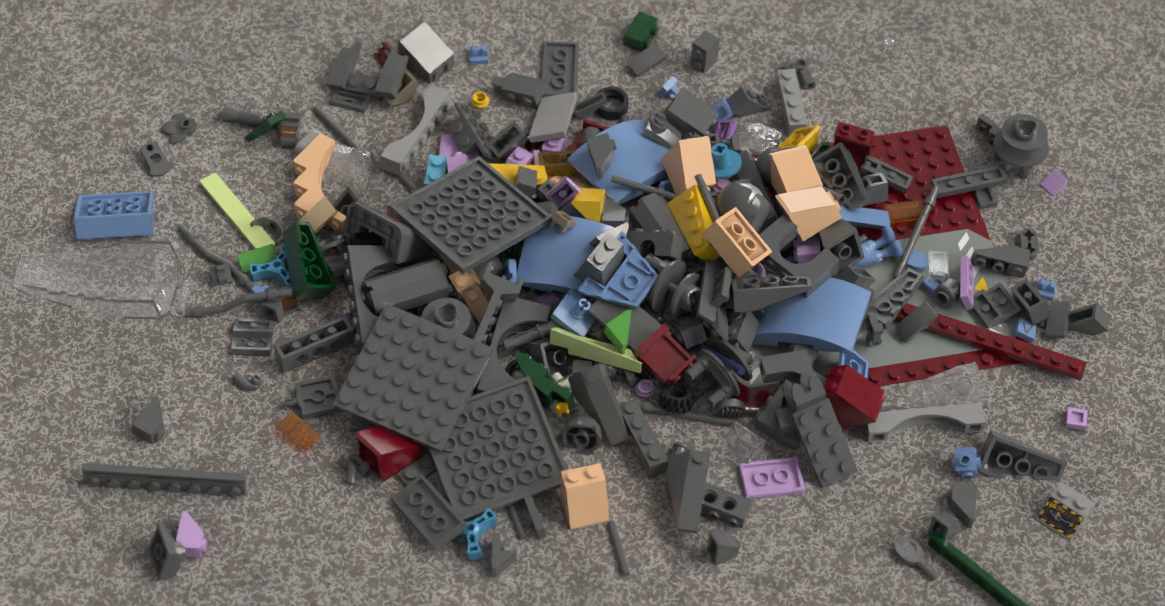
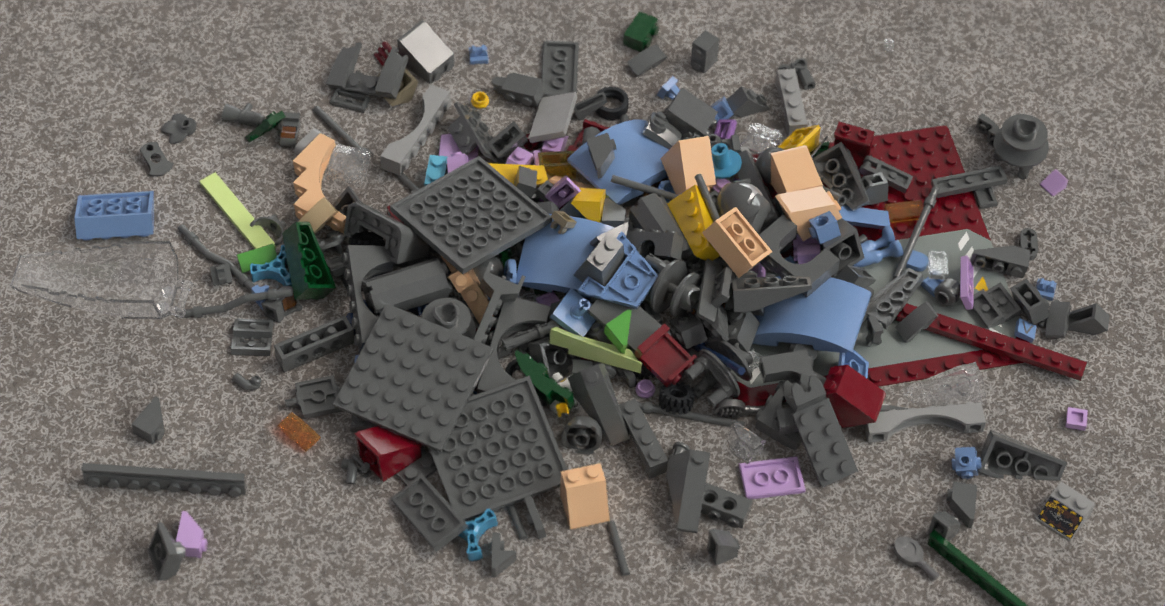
none -> medium blue brick [809,211,841,244]

